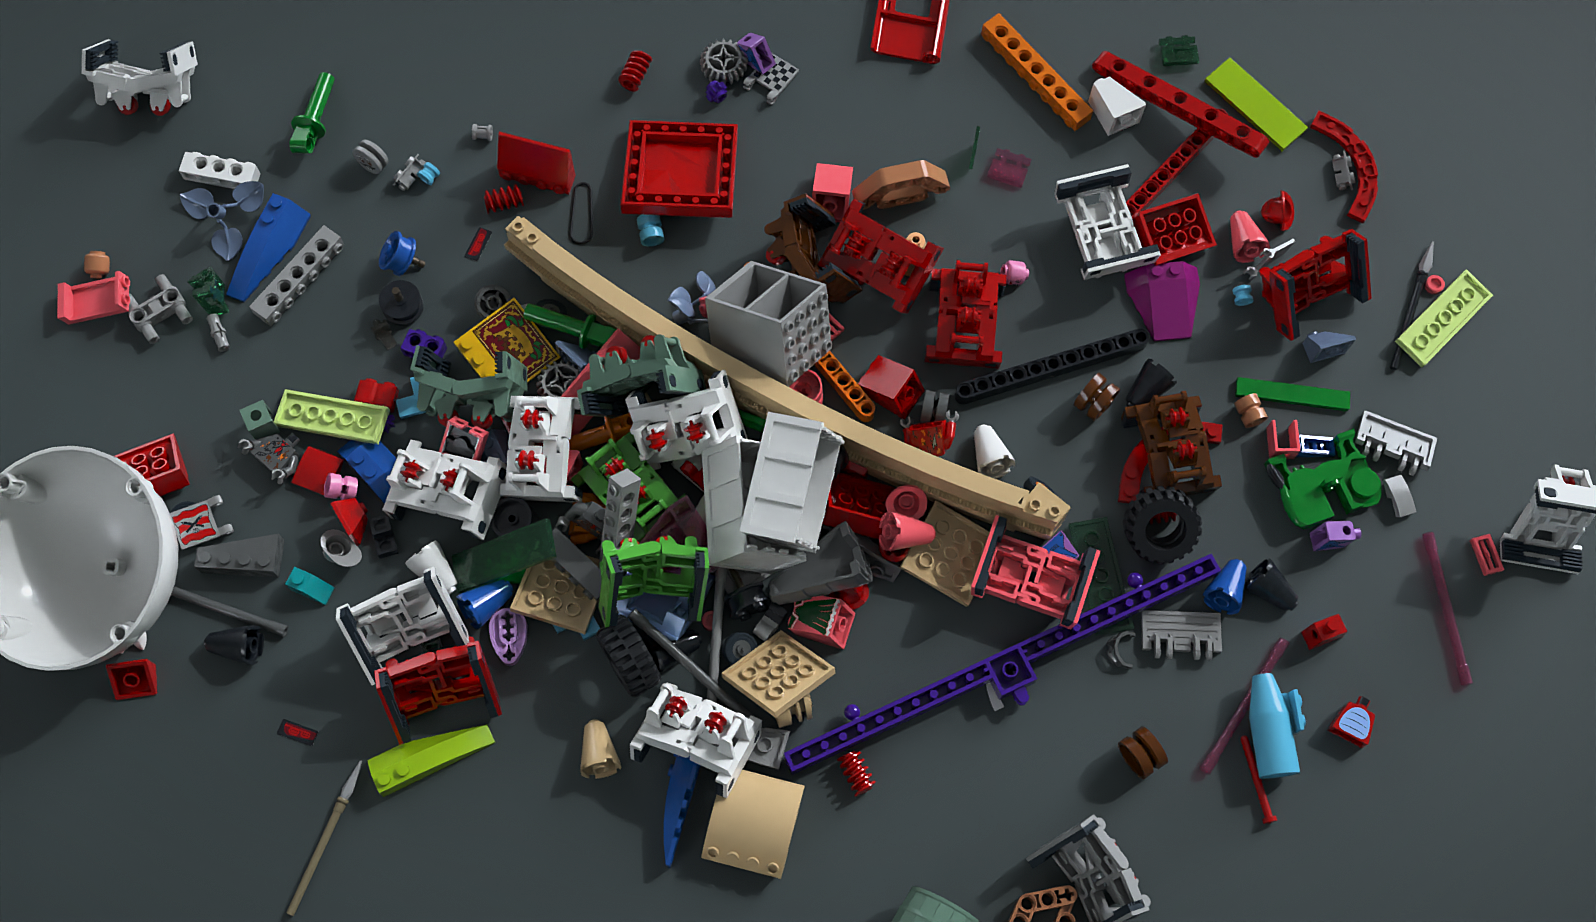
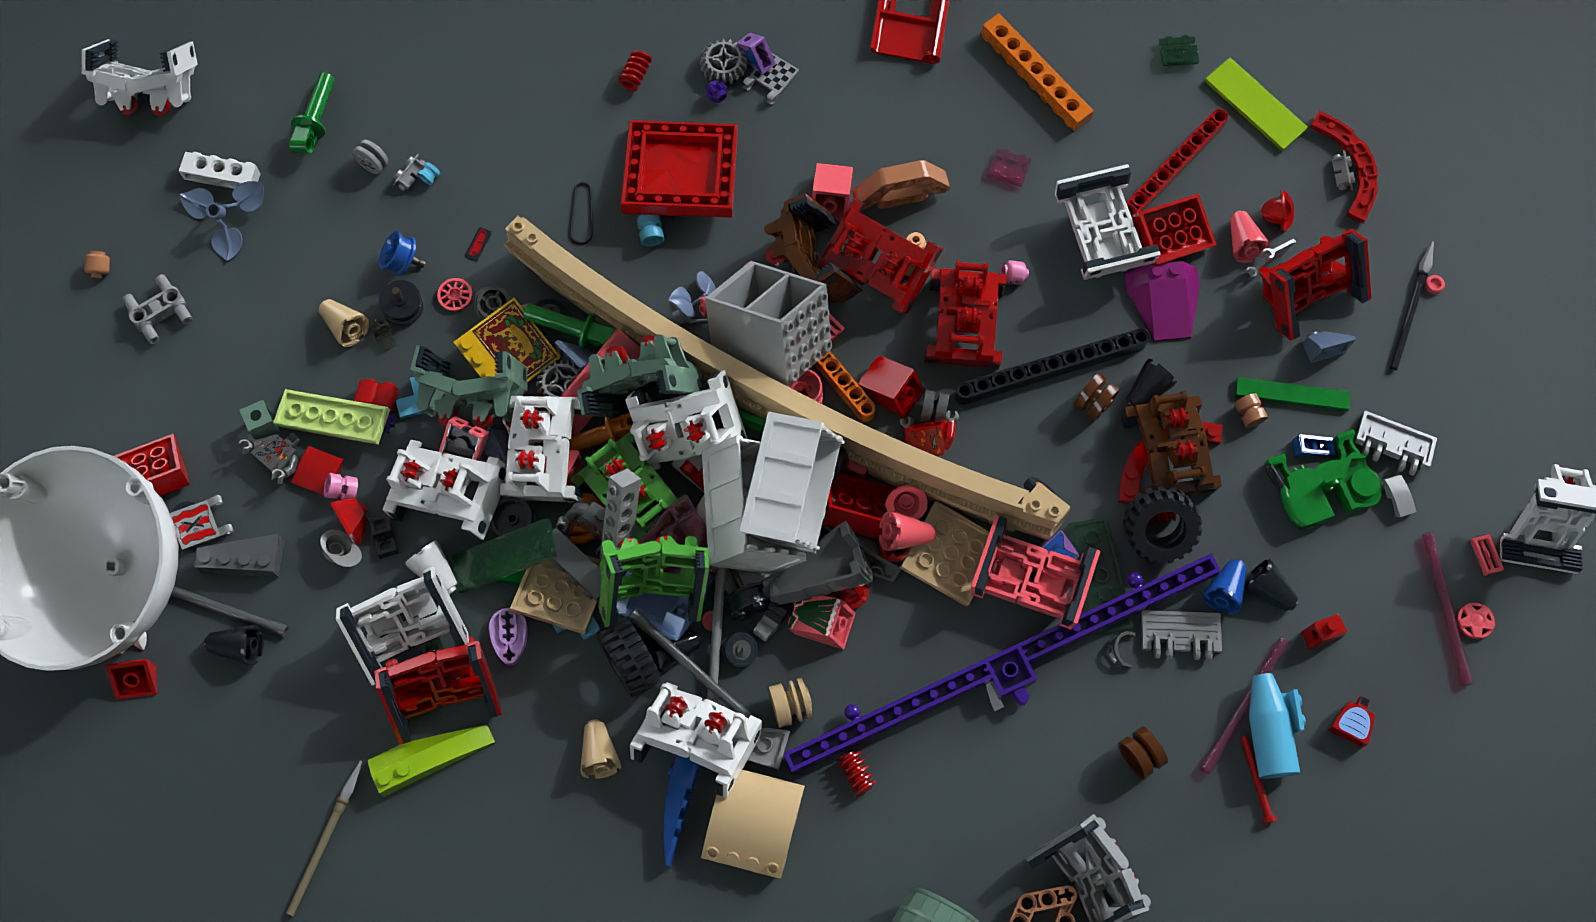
coral panel [57,271,130,325] -> none
clear green tile [187,266,229,316] -> none
light grey pin [206,314,230,352] -> none
blue wedge [226,193,311,302] -> none
light grey brick [249,225,344,326] -> none
sticker [277,719,318,746] -> none
teal slope [285,567,335,605] -> none
blue wedge [337,440,397,504] -> none
dark purple brick [400,329,447,358] -> none
blue cone [456,579,513,629] -> none
light grey bush [472,124,493,141] -> none
red piece [484,184,524,214] -> none
red slope [497,131,576,194] -> none
tan plate [722,630,835,718] -> none
clear green piece [969,126,980,169] -> none
white cone [974,425,1015,479] -> none
white slope [1088,77,1146,136] -> none
red beam [1092,51,1269,158] -> none
medium azure wheel [1233,285,1254,306] -> none
coral piece [1266,420,1300,459] -> none
medium lavender torso [1310,521,1361,551] -> none
yellowish green tile [1395,269,1493,368] -> none
none -> tan cone [319,299,369,347]
none -> coral wheel [437,278,473,312]
none -> coral wheel [1457,603,1495,639]

